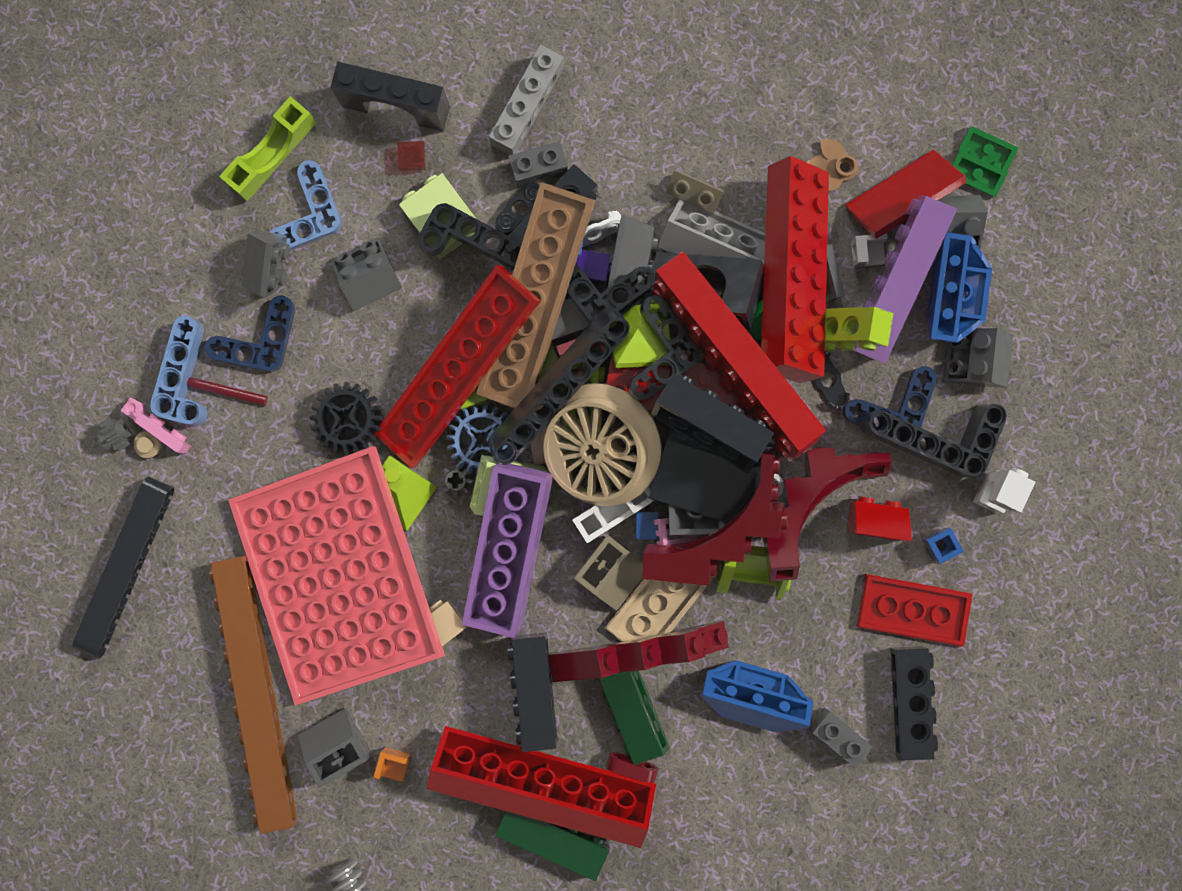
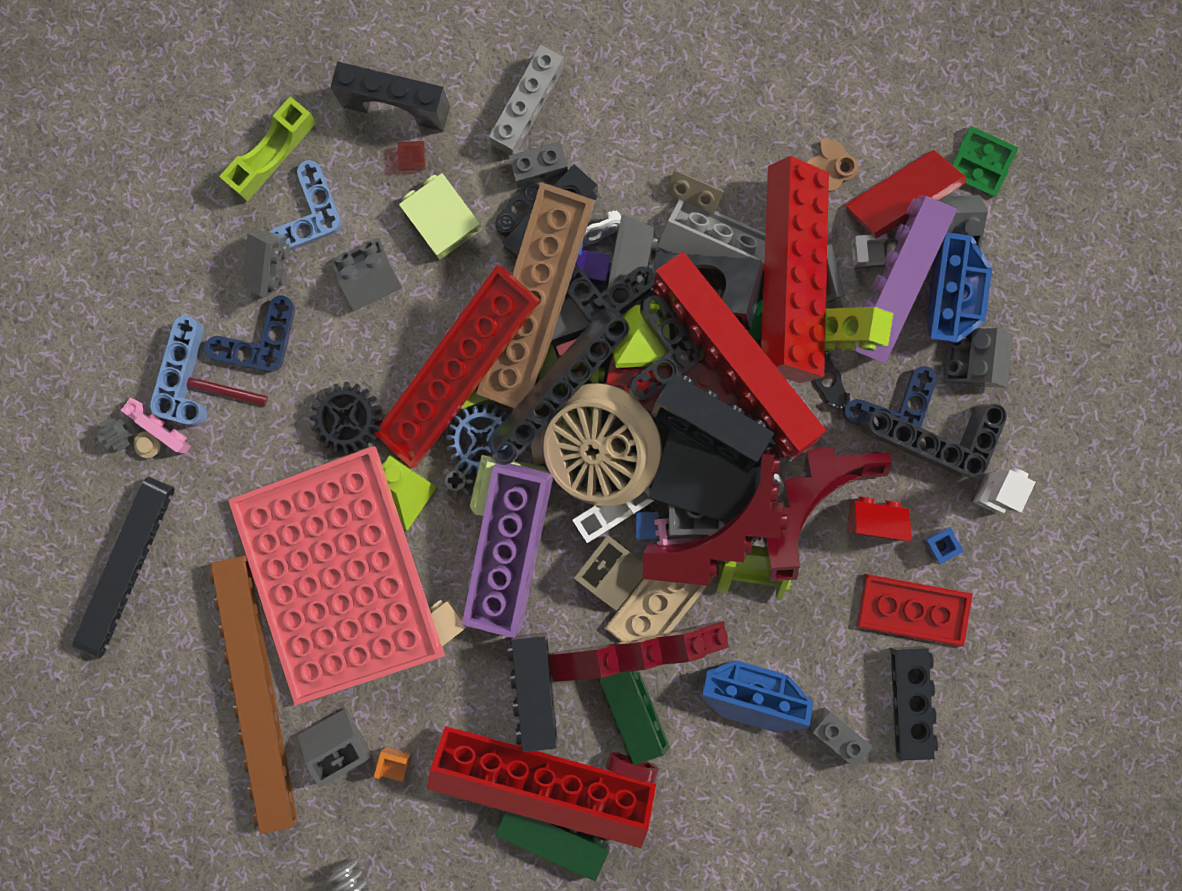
black beam [418,203,522,270] -> none

